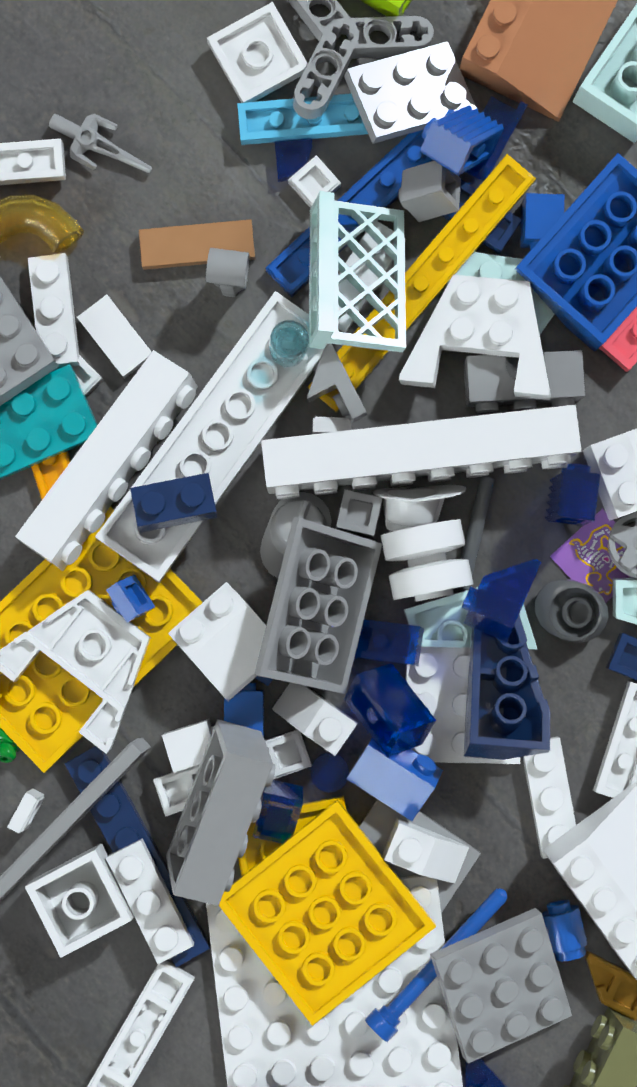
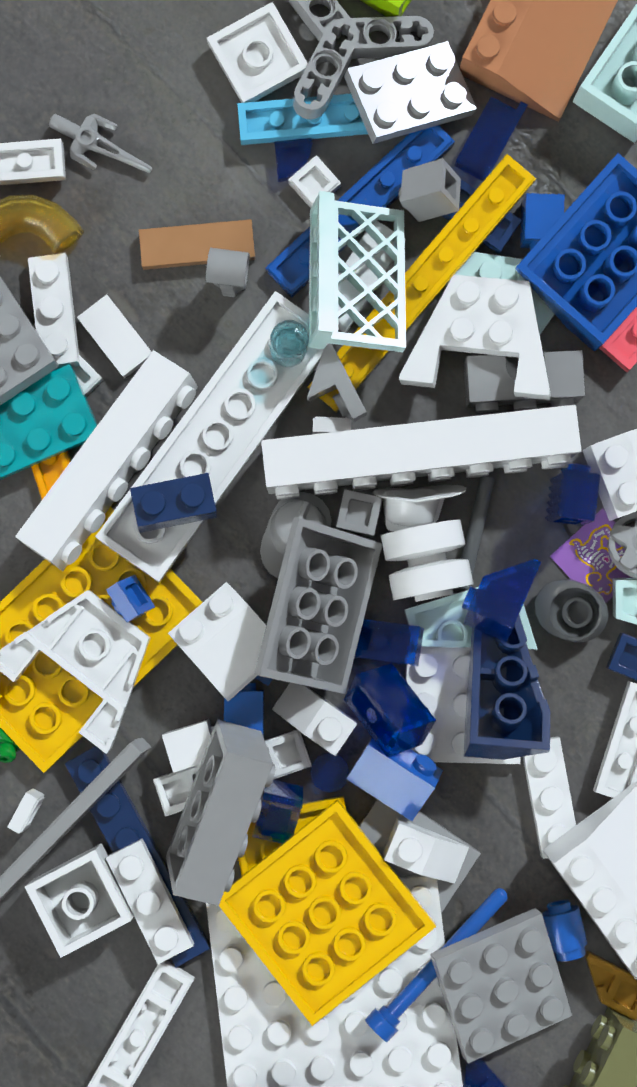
blue brick [420,104,504,176] -> none

